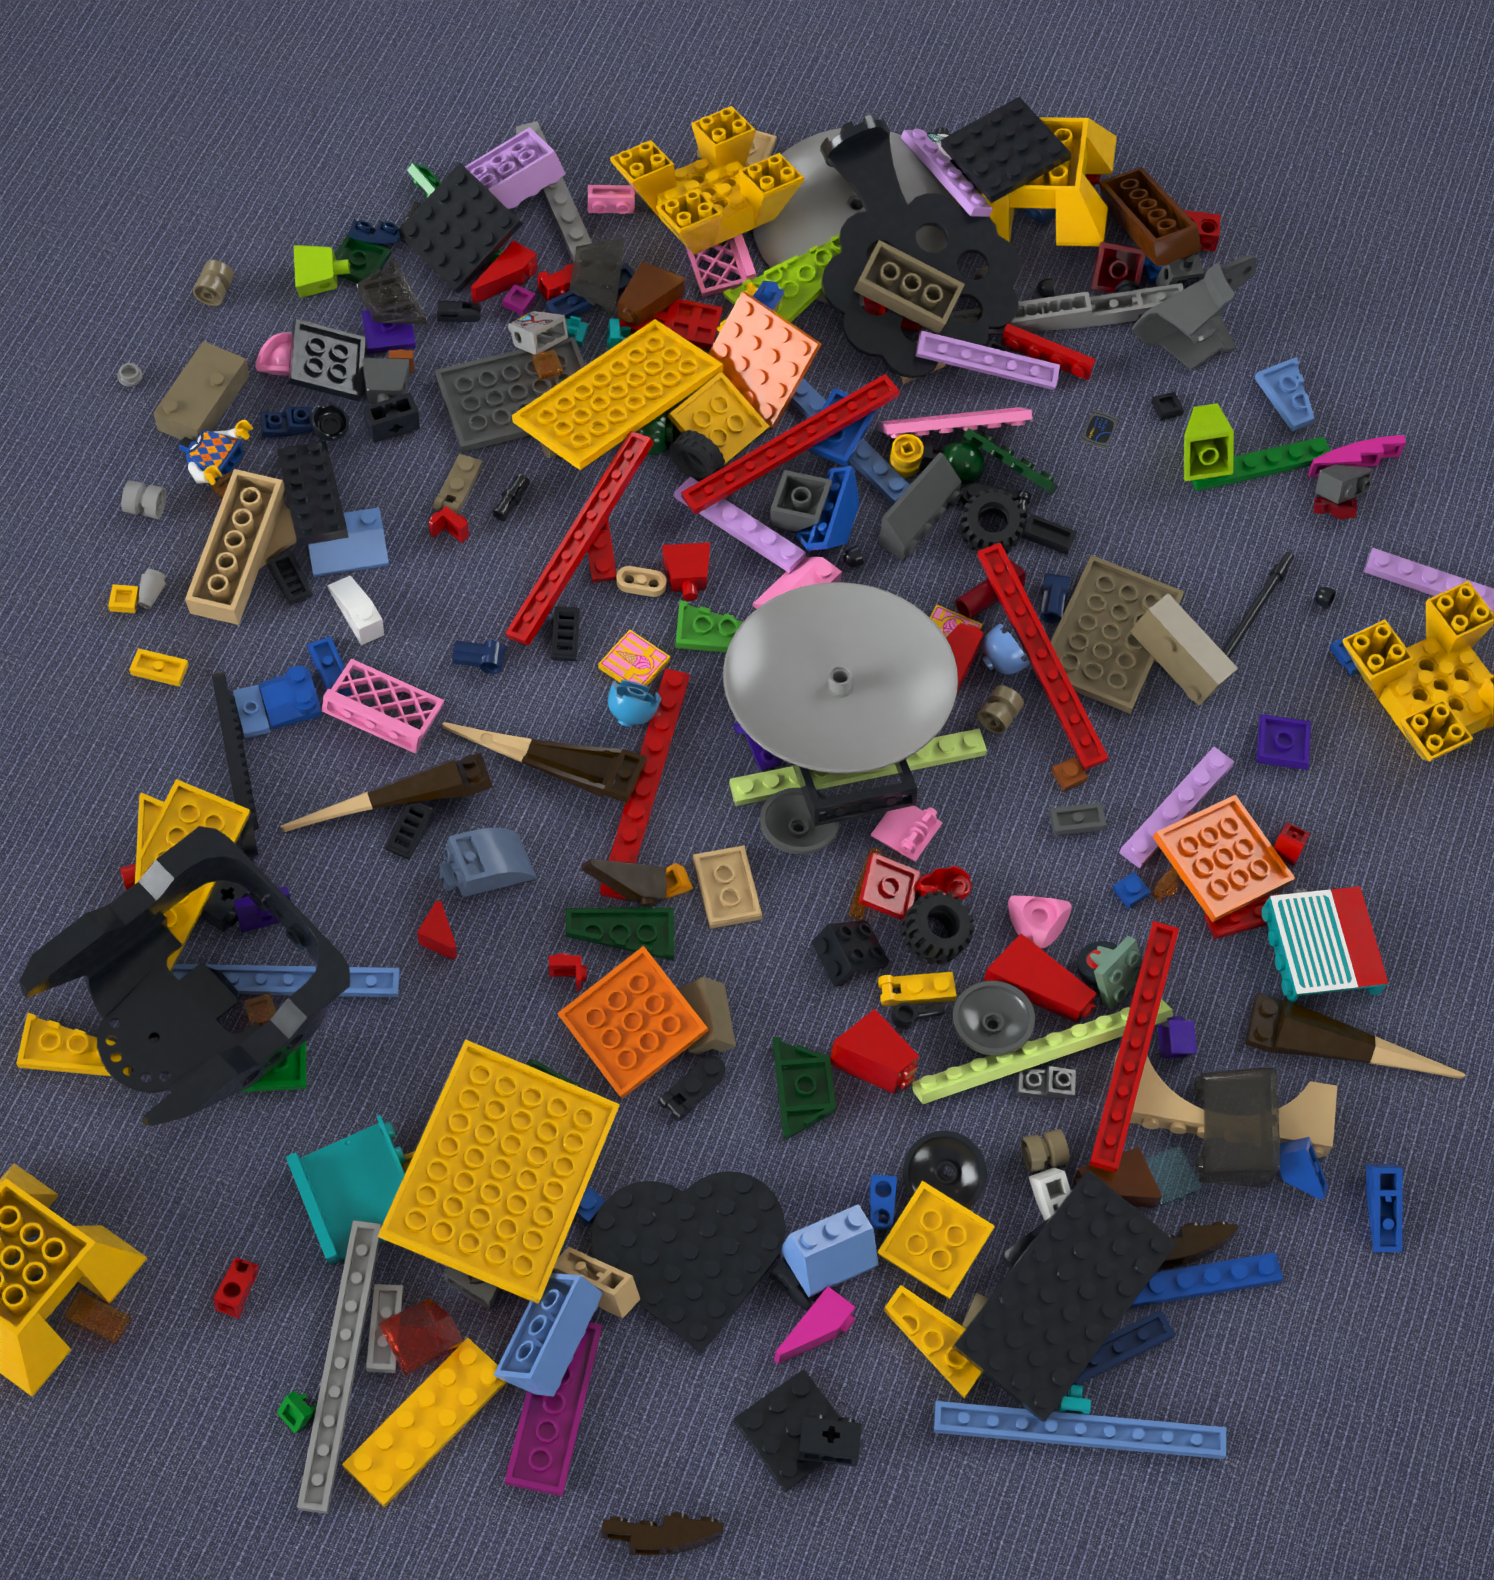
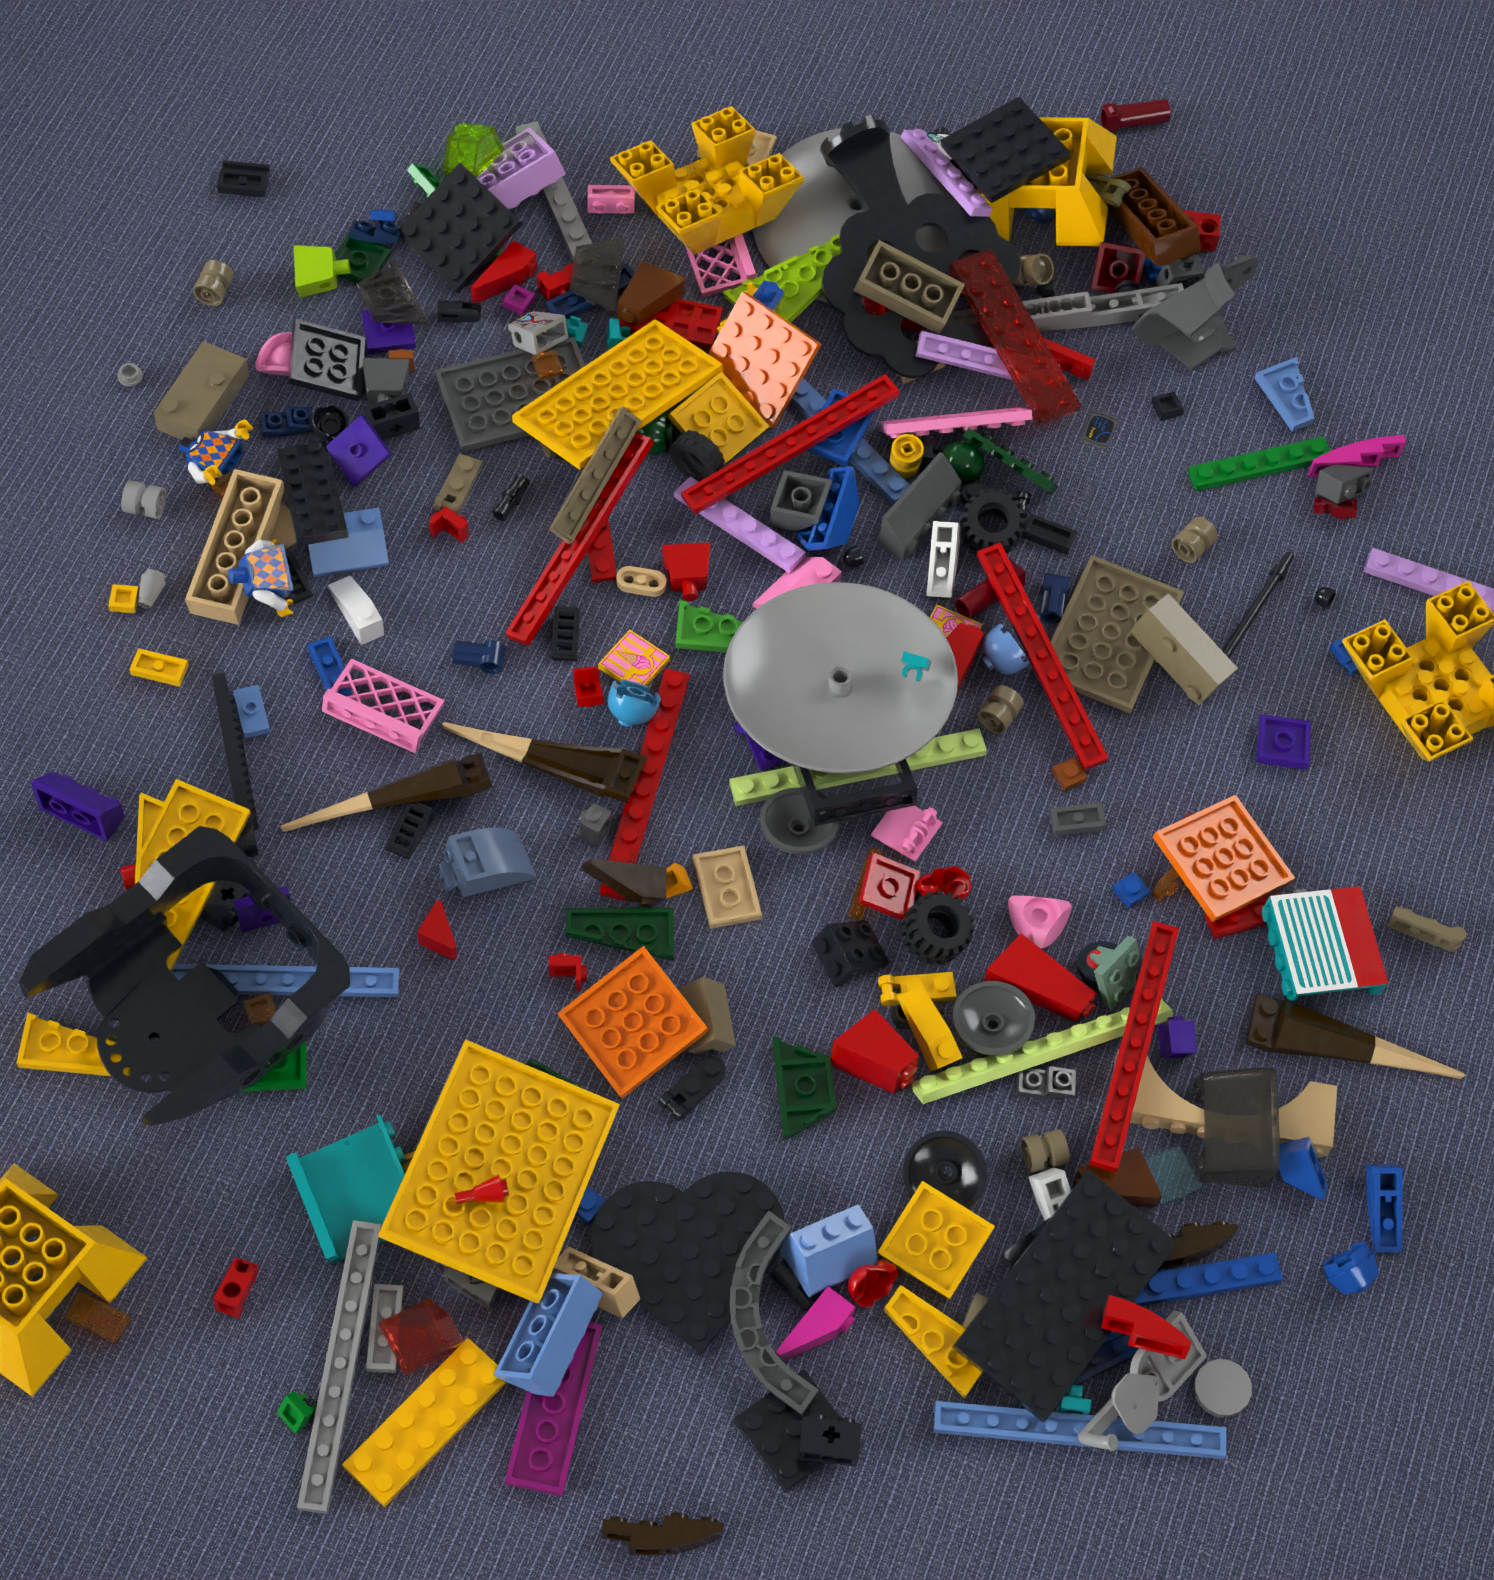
blue slope [258,666,322,729] -> none
blue leg [869,1174,897,1230] -> none
lavender plate [1119,747,1235,868] -> none
lime slope [1184,403,1234,481] -> none
red slope [1274,822,1311,866] -> none
none -> dark purple slope [31,772,125,842]
none -> black plate [217,160,270,197]
none -> torso [228,539,294,617]
none -> dark purple plate [326,415,393,486]
none -> blue tile [370,209,396,221]
none -> clear neon green slope [443,123,505,178]
none -> red cone [454,1174,509,1204]
none -> dark tan tile [549,407,642,544]
none -> red bracket [573,666,603,707]
none -> flat silver brick [576,803,612,847]
none -> dark grey plate [730,1211,819,1415]
none -> red hair [848,1260,898,1307]
none -> yellow slope [897,986,962,1072]
none -> teal tile [901,651,931,682]
none -> white slope [927,521,962,598]
none -> clear red plate [949,248,1082,425]
none -> dark tan wheel [1014,253,1054,286]
none -> light grey plate [1078,1311,1207,1451]
none -> olive plate [1085,173,1131,208]
none -> dark red piece [1100,99,1171,132]
none -> red slope [1101,1295,1191,1359]
none -> dark tan wheel [1171,517,1218,563]
none -> light grey tile [1193,1359,1252,1418]
none -> blue cone [1322,1241,1379,1295]
none -> dark tan plate [1387,906,1467,952]

